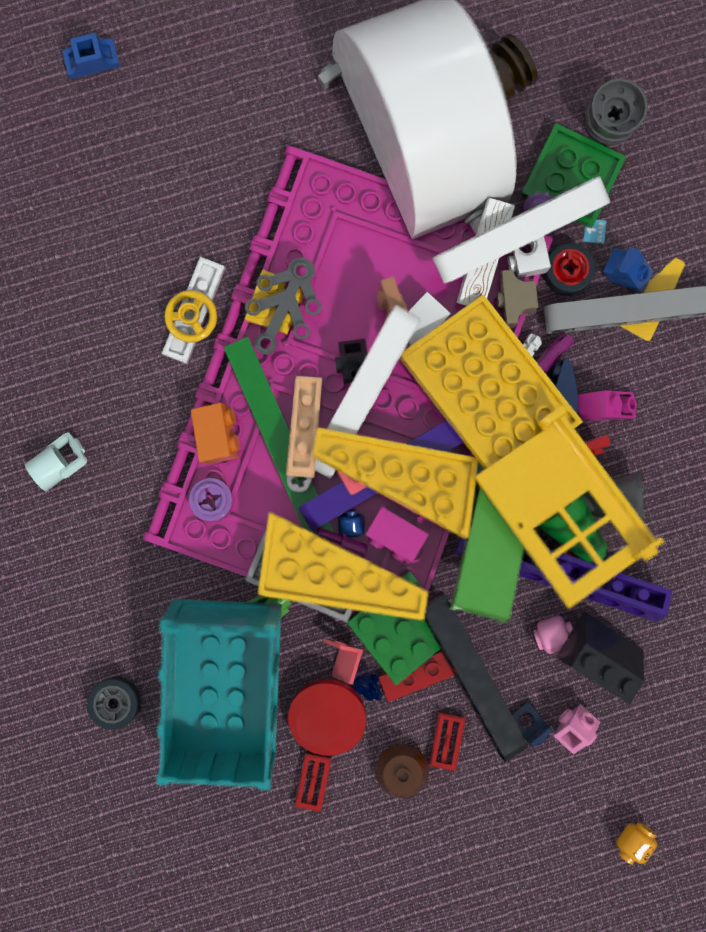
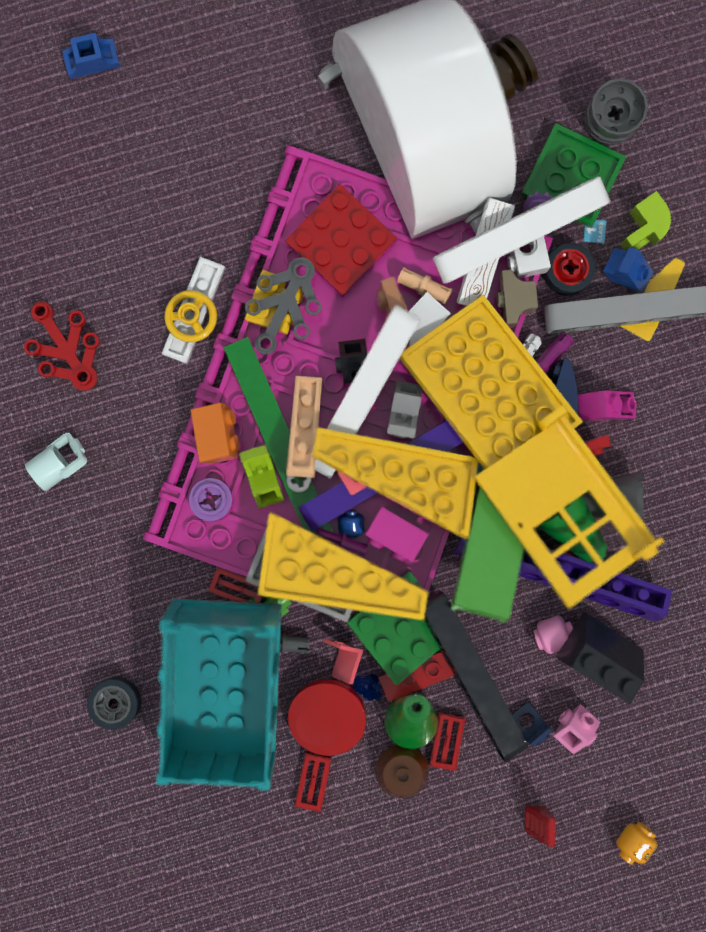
none -> red plant [24,301,100,391]
none -> red tile [208,567,264,603]
none -> lime brick [240,445,284,509]
none -> dark grey axle [280,633,310,654]
none -> red plate [285,184,397,297]
none -> green cone [384,695,438,750]
none -> light grey brick [387,381,423,438]
none -> light nougat pin [397,267,452,304]
none -> red slope [525,806,556,847]
none -> lime brick [620,191,671,251]

